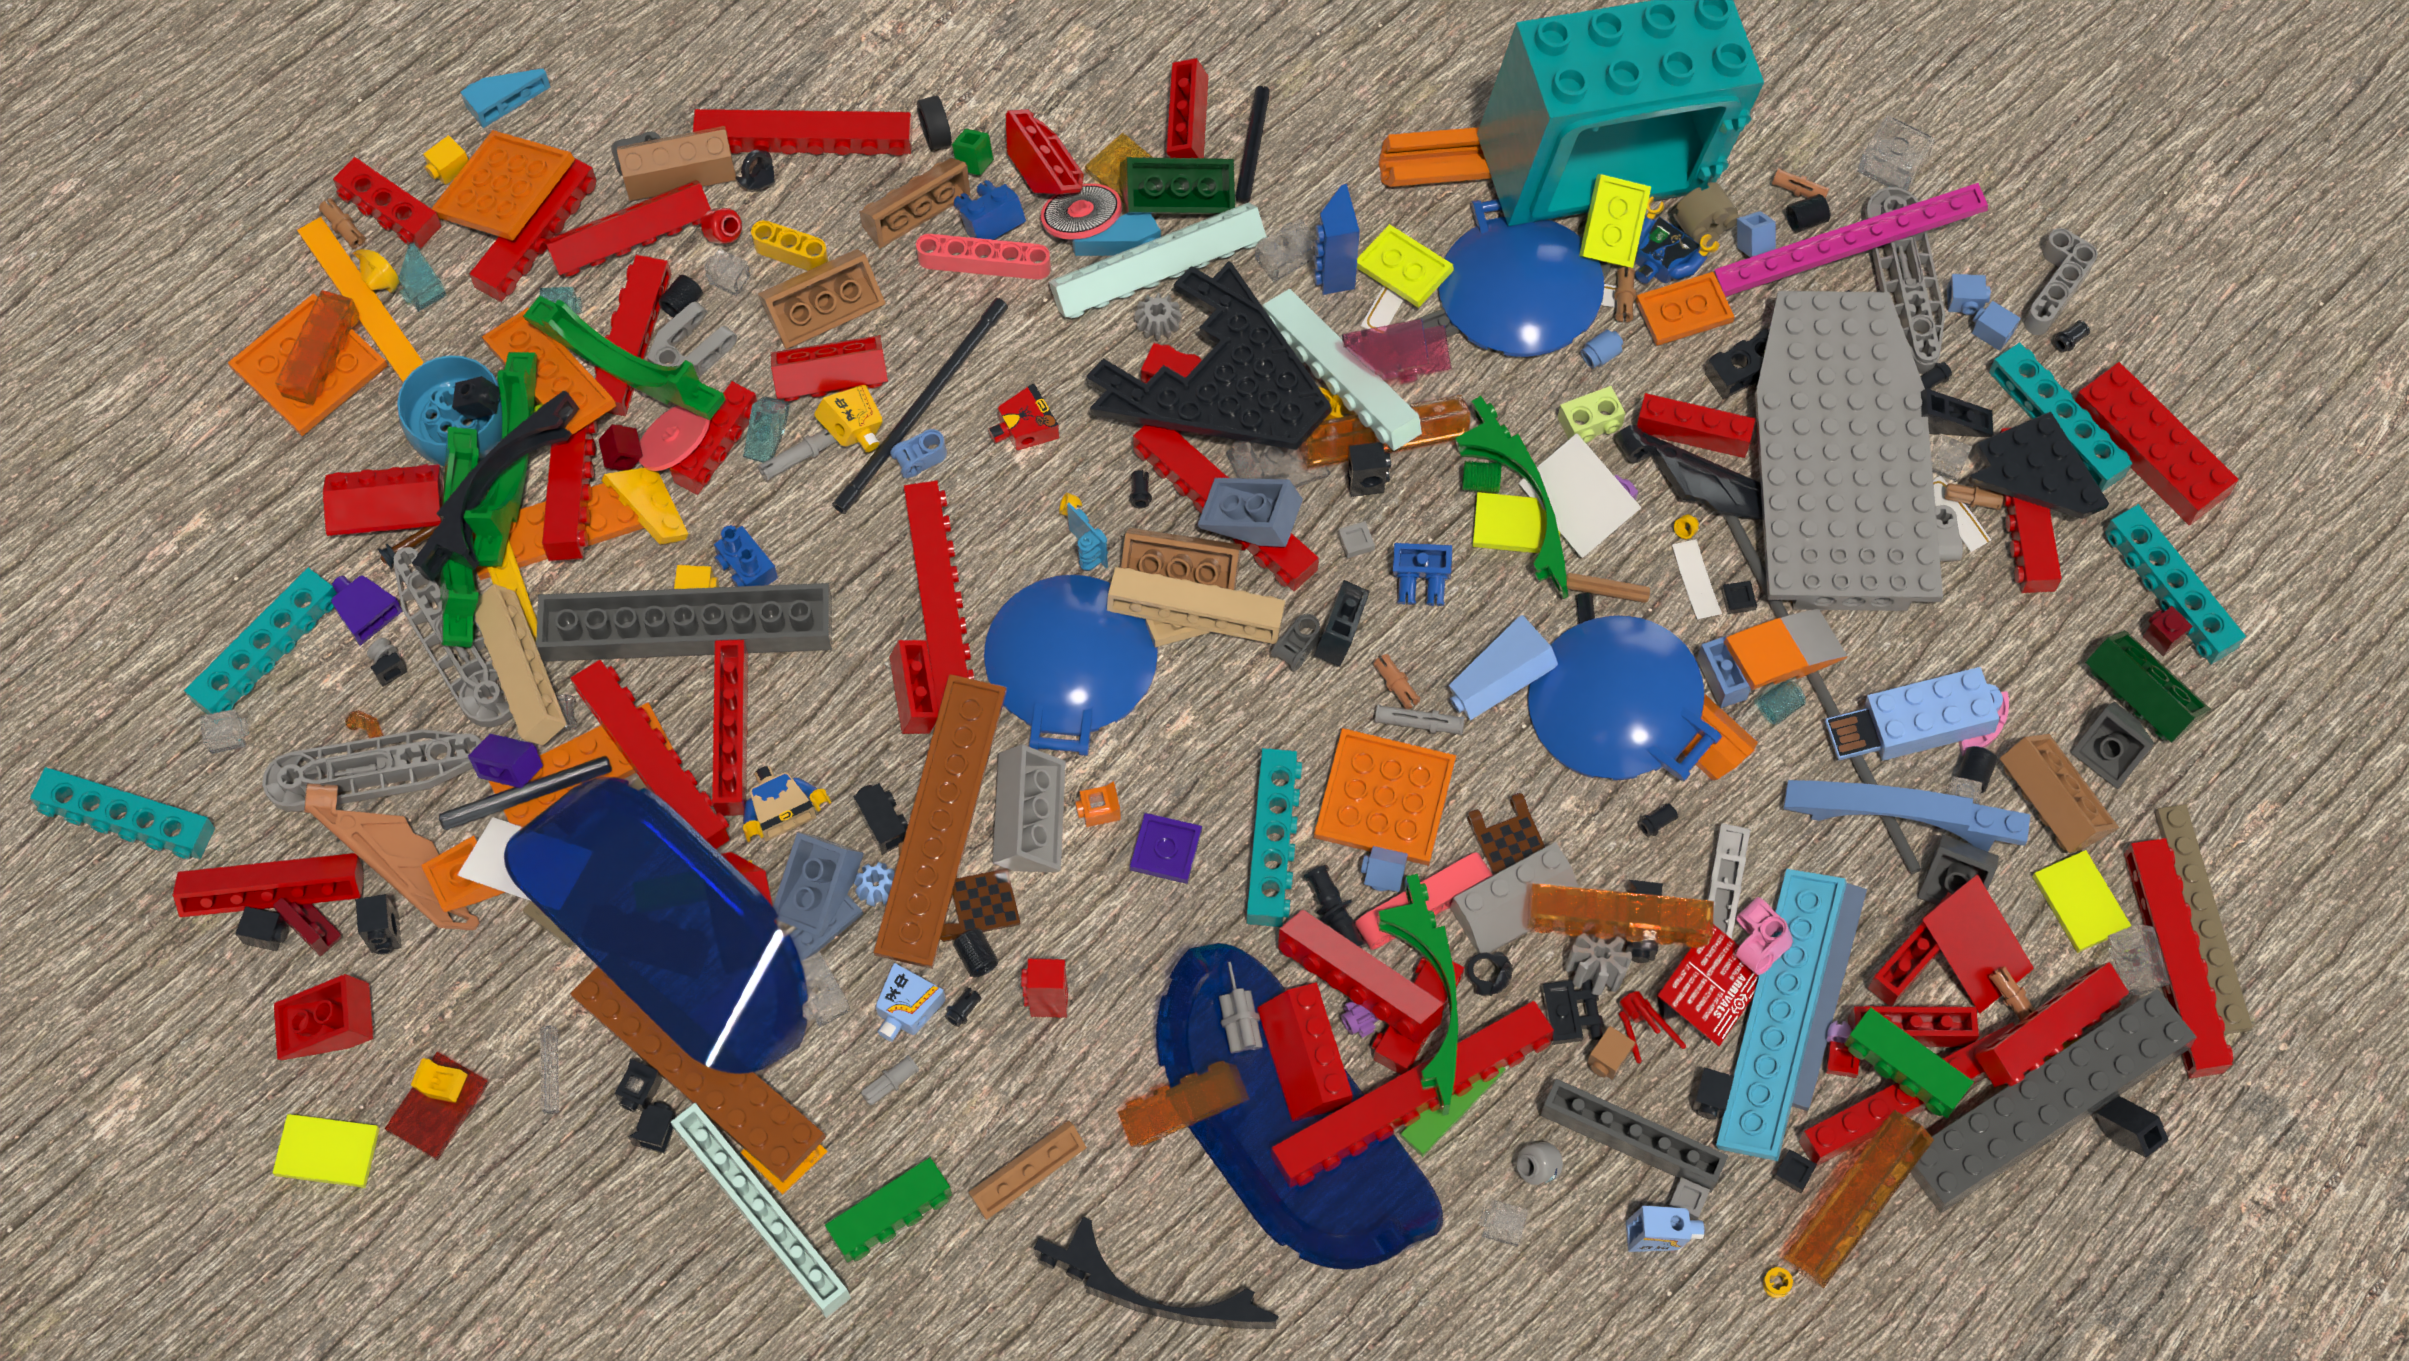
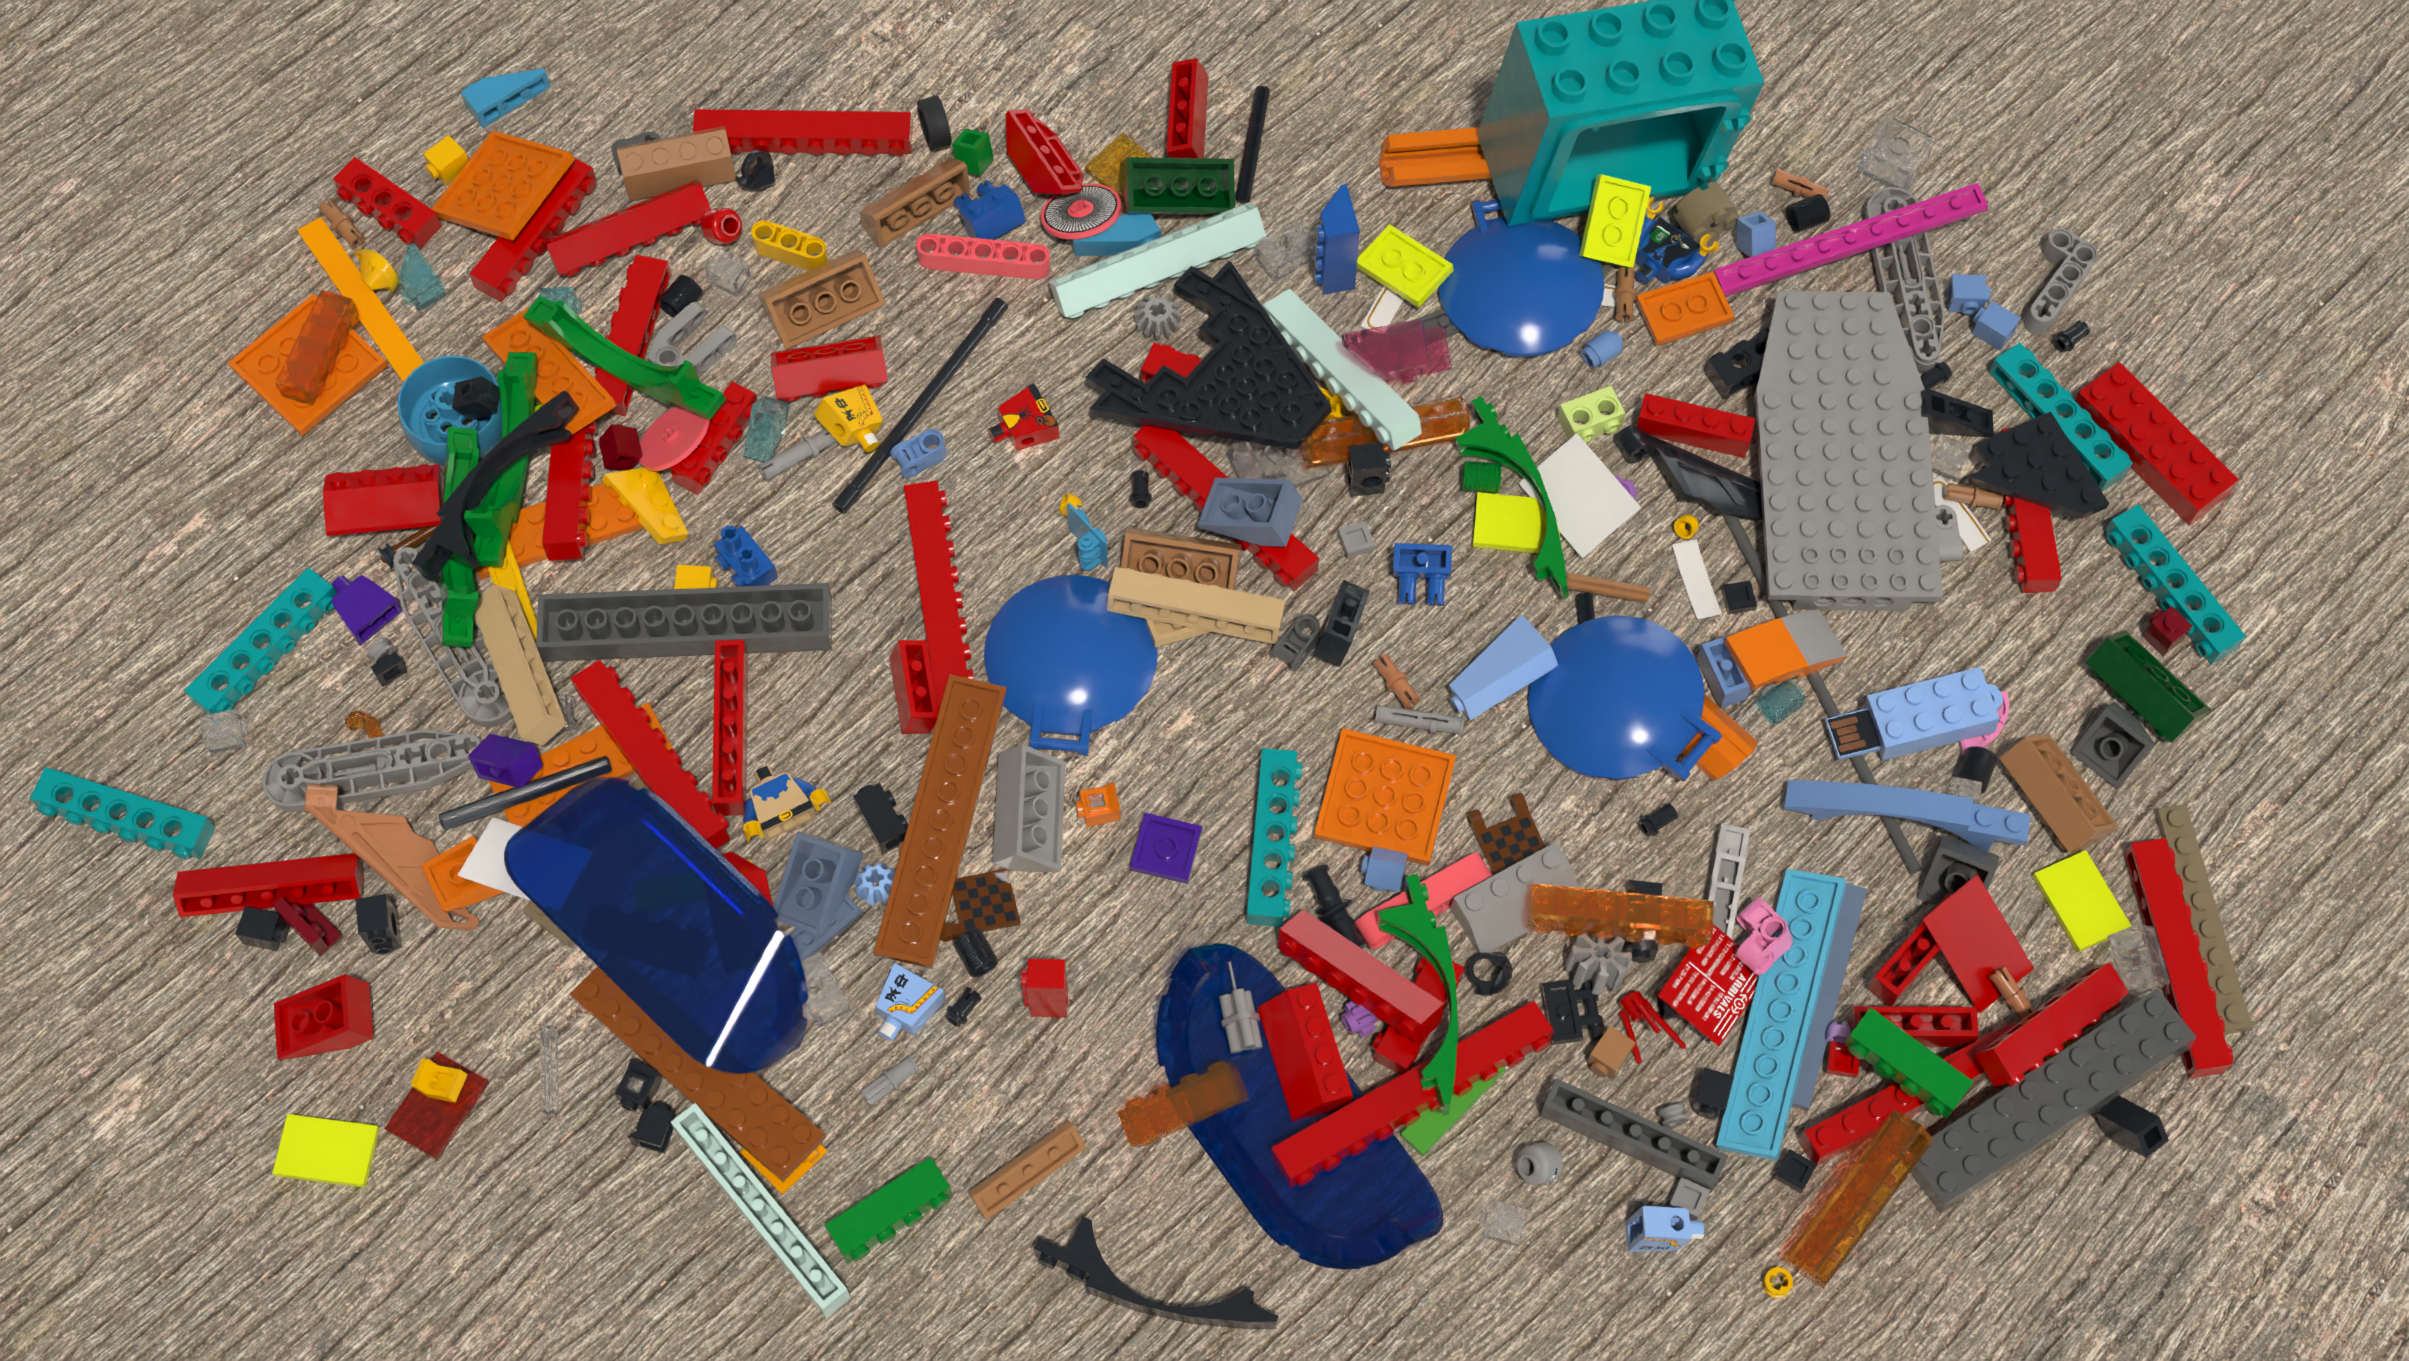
none -> light grey bush [1658,1104,1689,1128]

